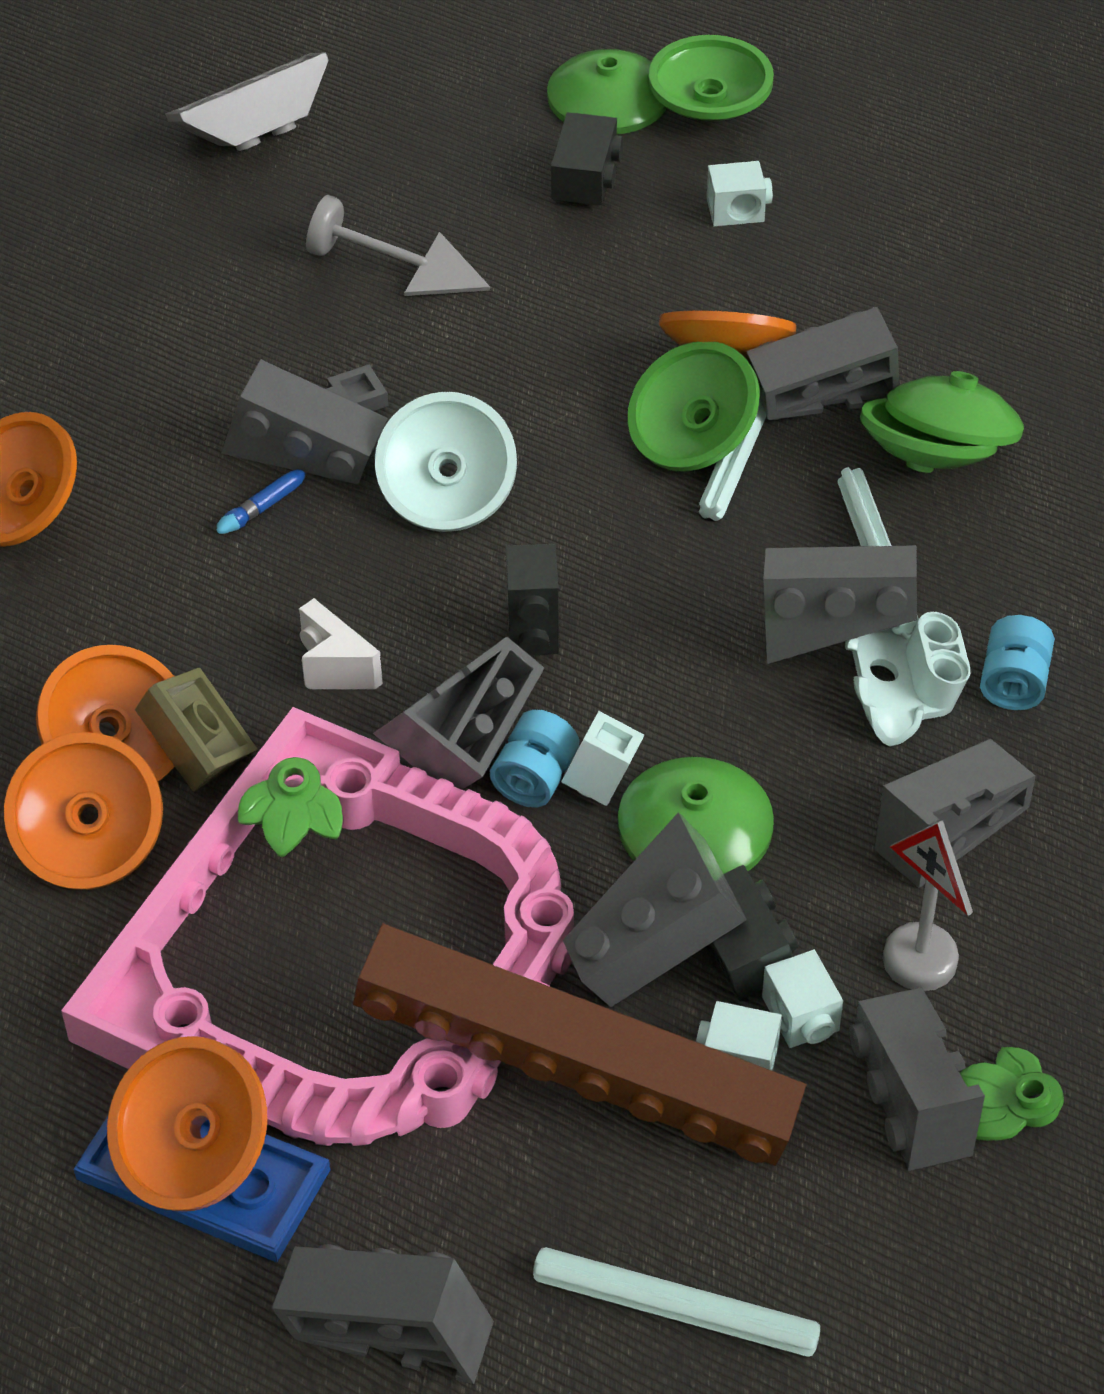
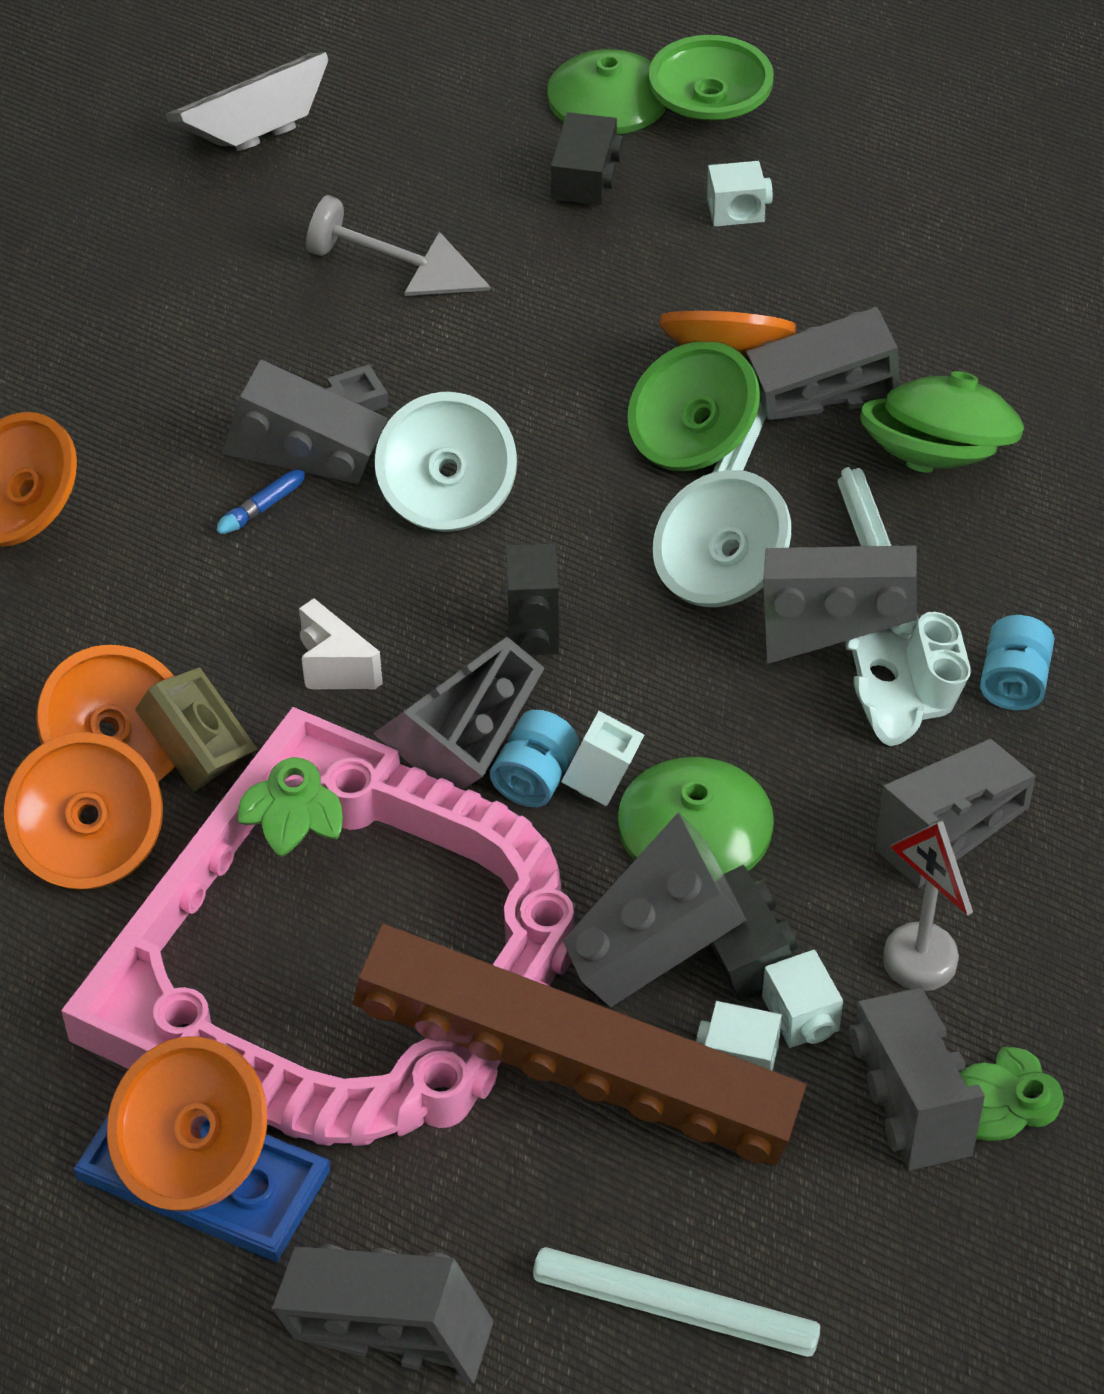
none -> light aqua dish [653,470,791,607]

